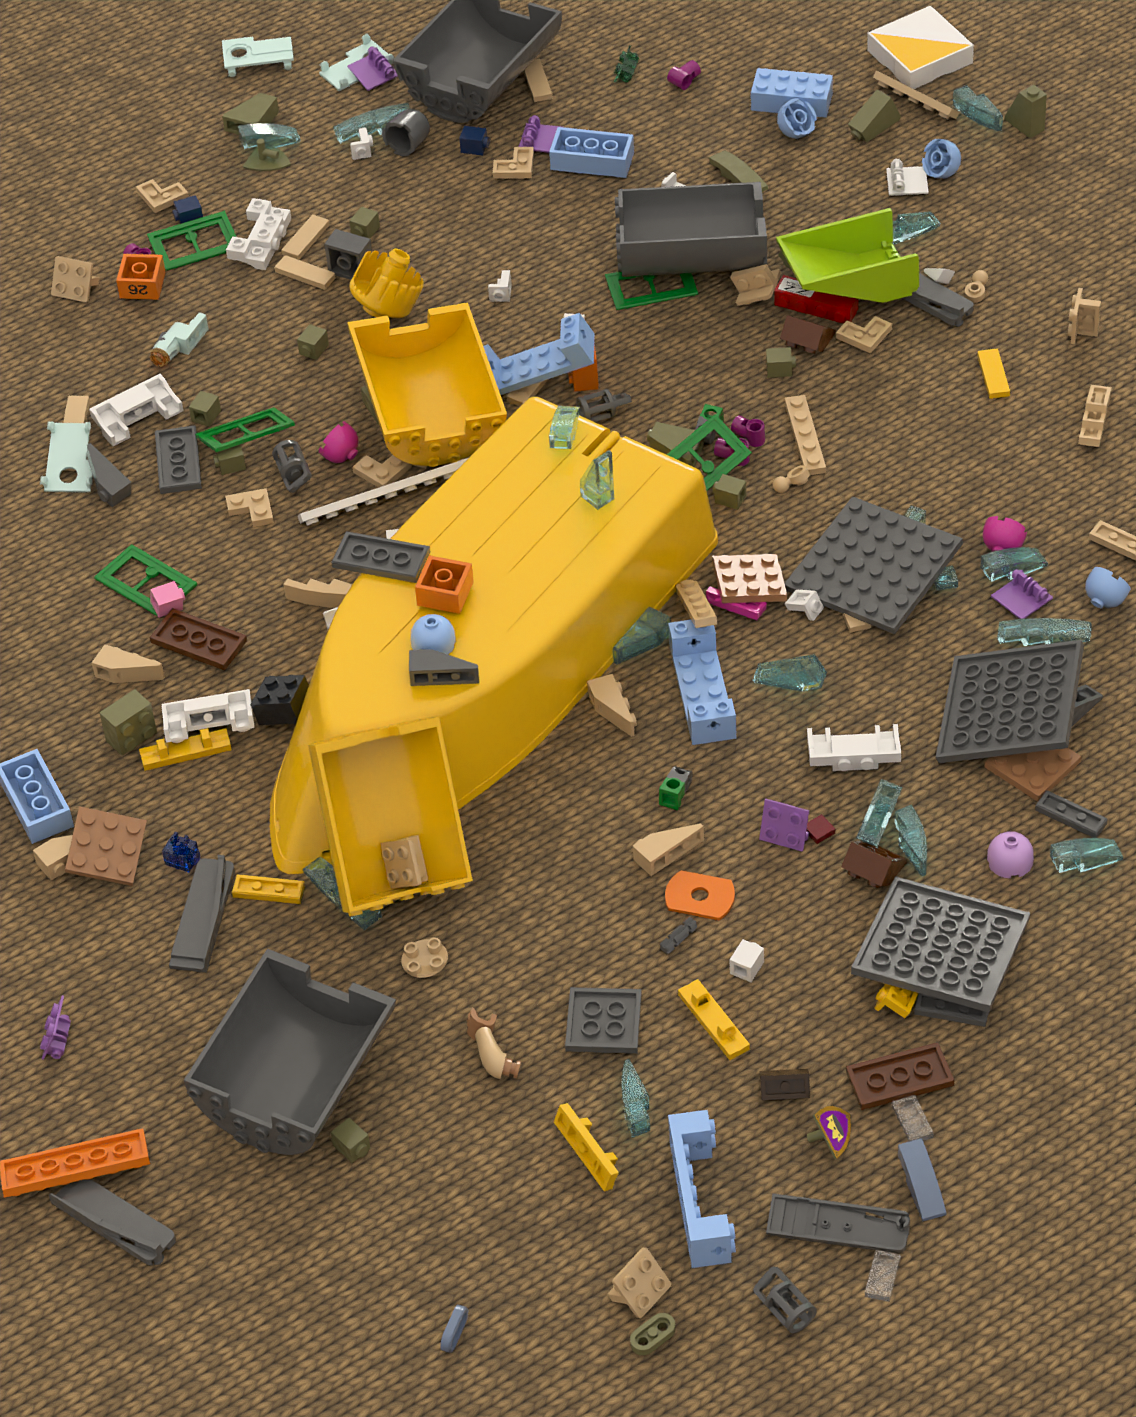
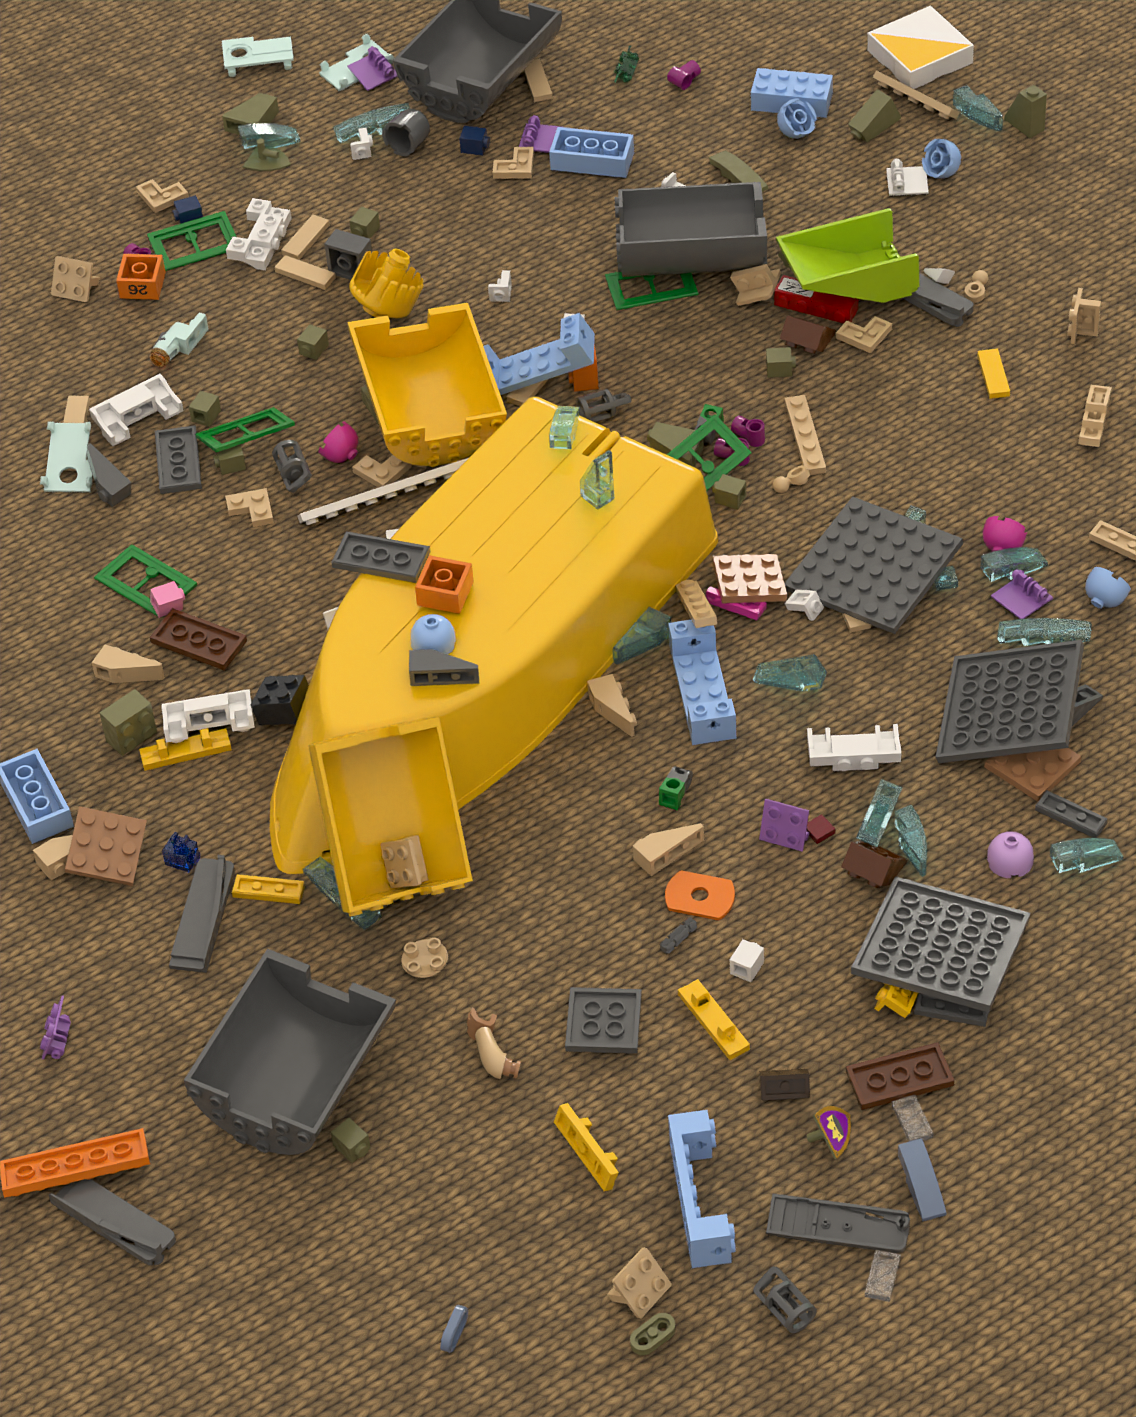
tan slope [284,579,352,608] -> none
clear light blue slope [621,1059,650,1138] -> none
clear light blue slope [890,212,940,244] -> none

